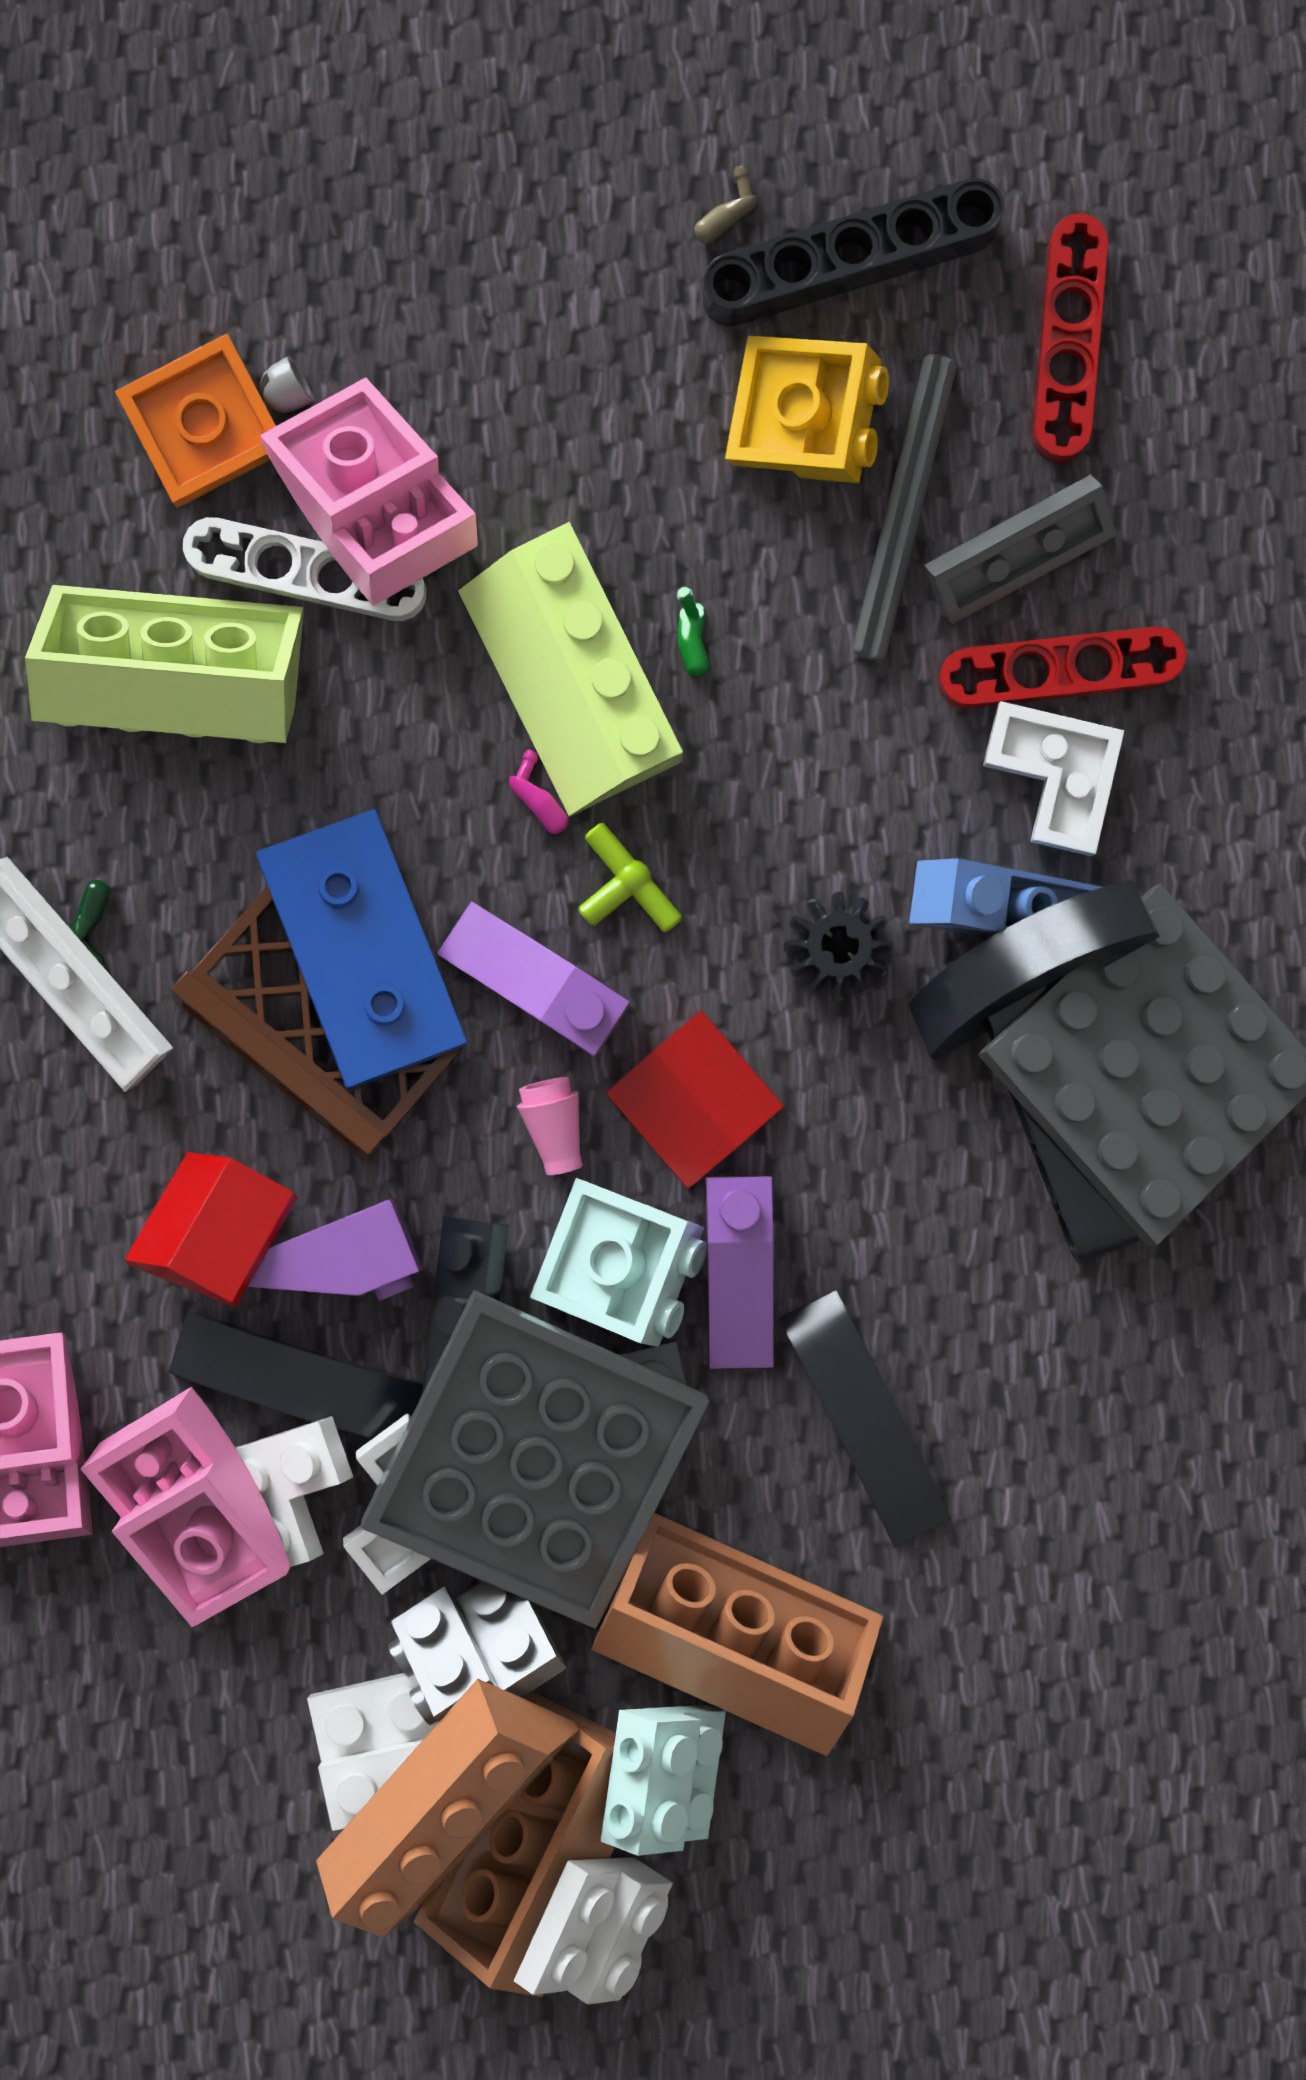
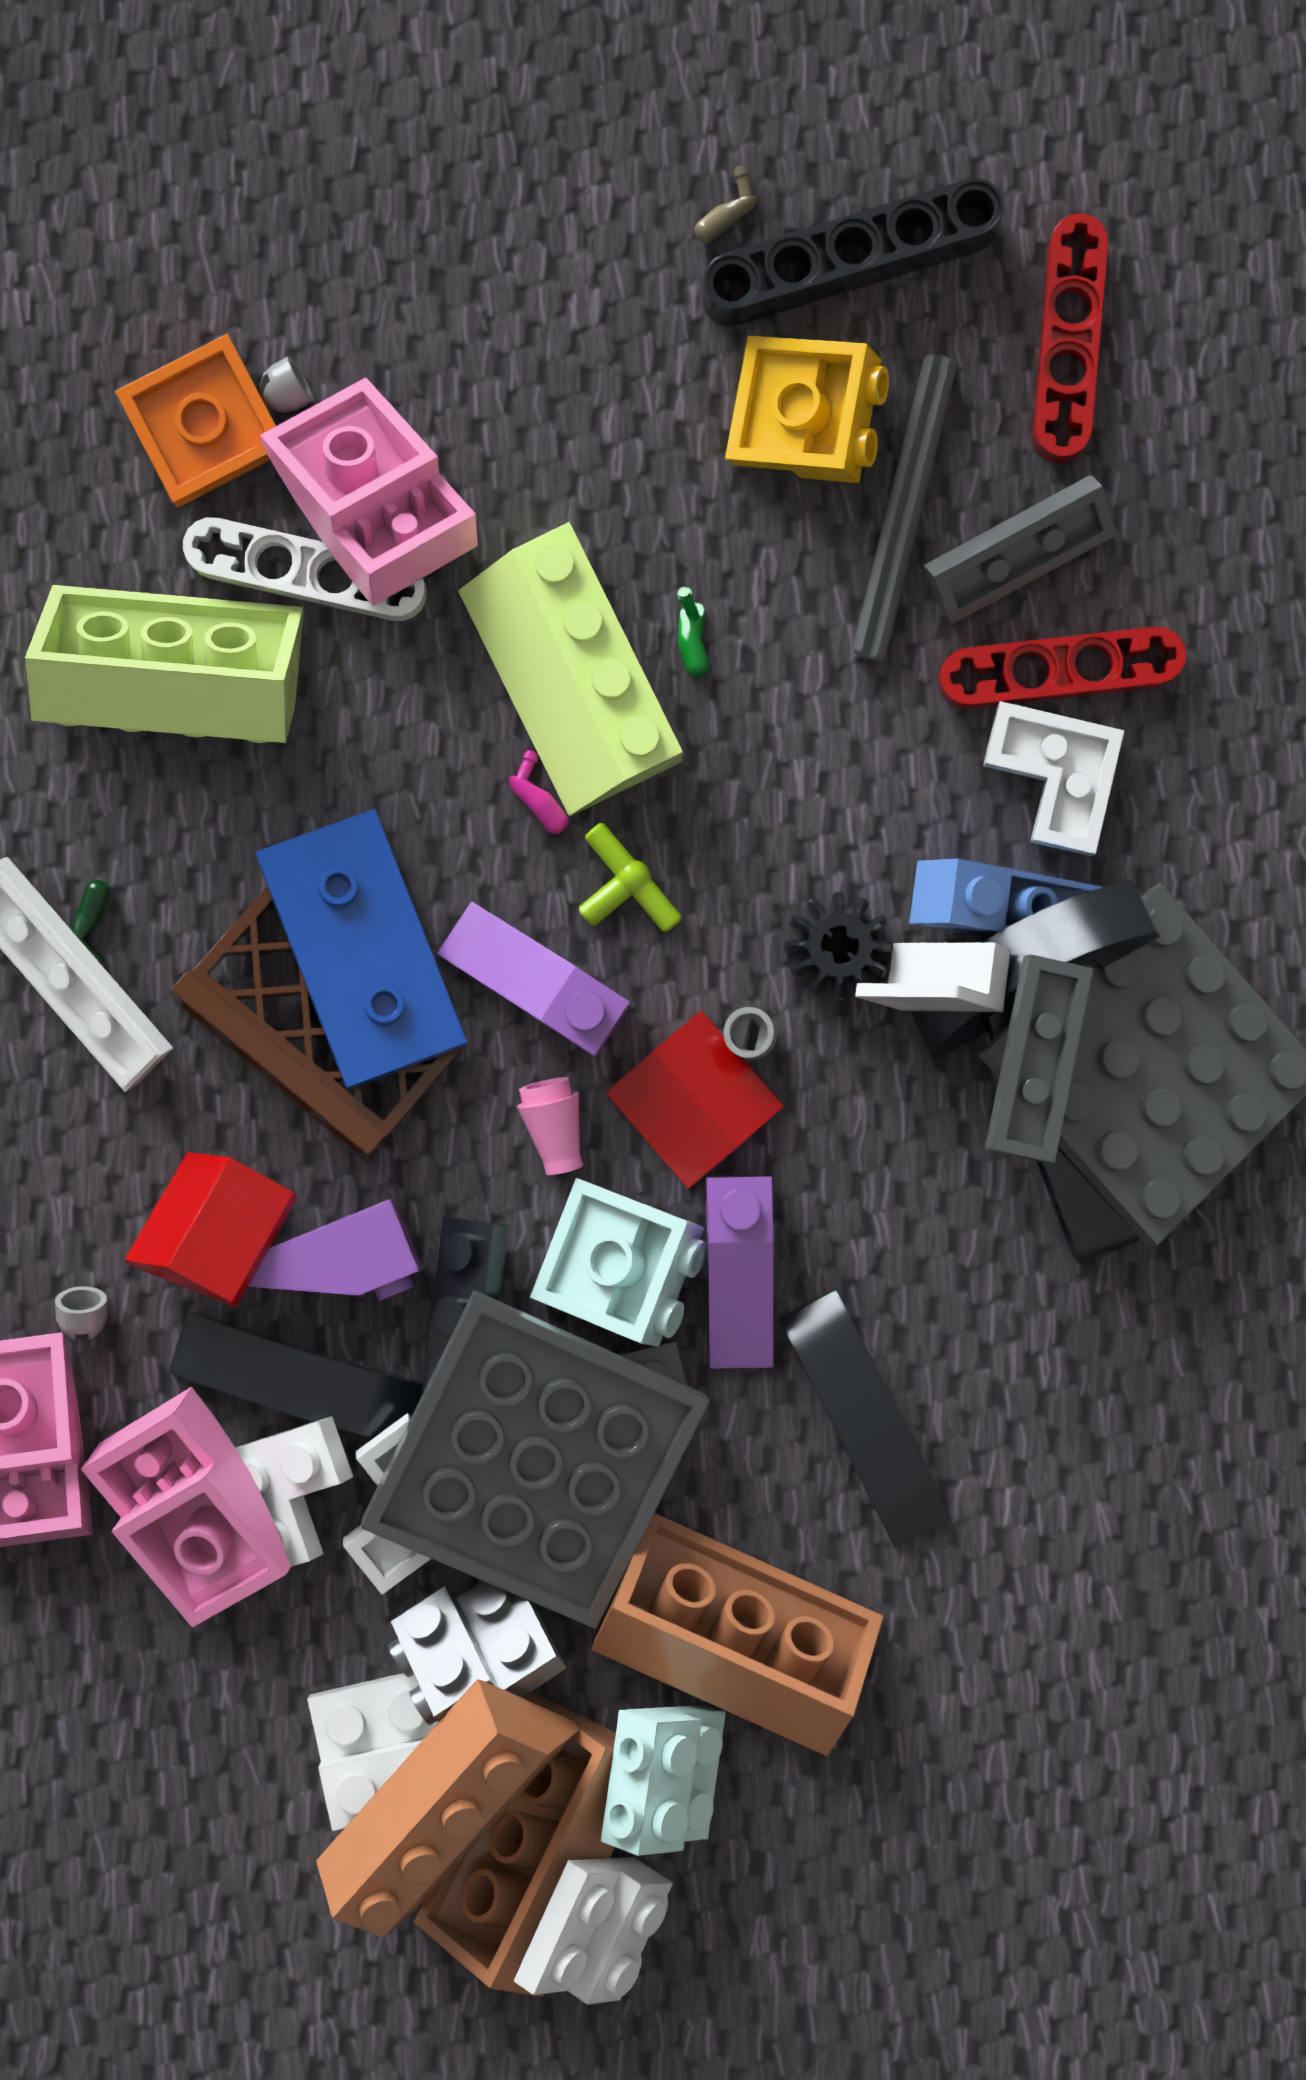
none -> light grey hinge [55,1286,108,1340]
none -> light grey hinge [724,1007,777,1060]
none -> white panel [855,943,1011,1012]
none -> dark grey plate [985,954,1094,1163]

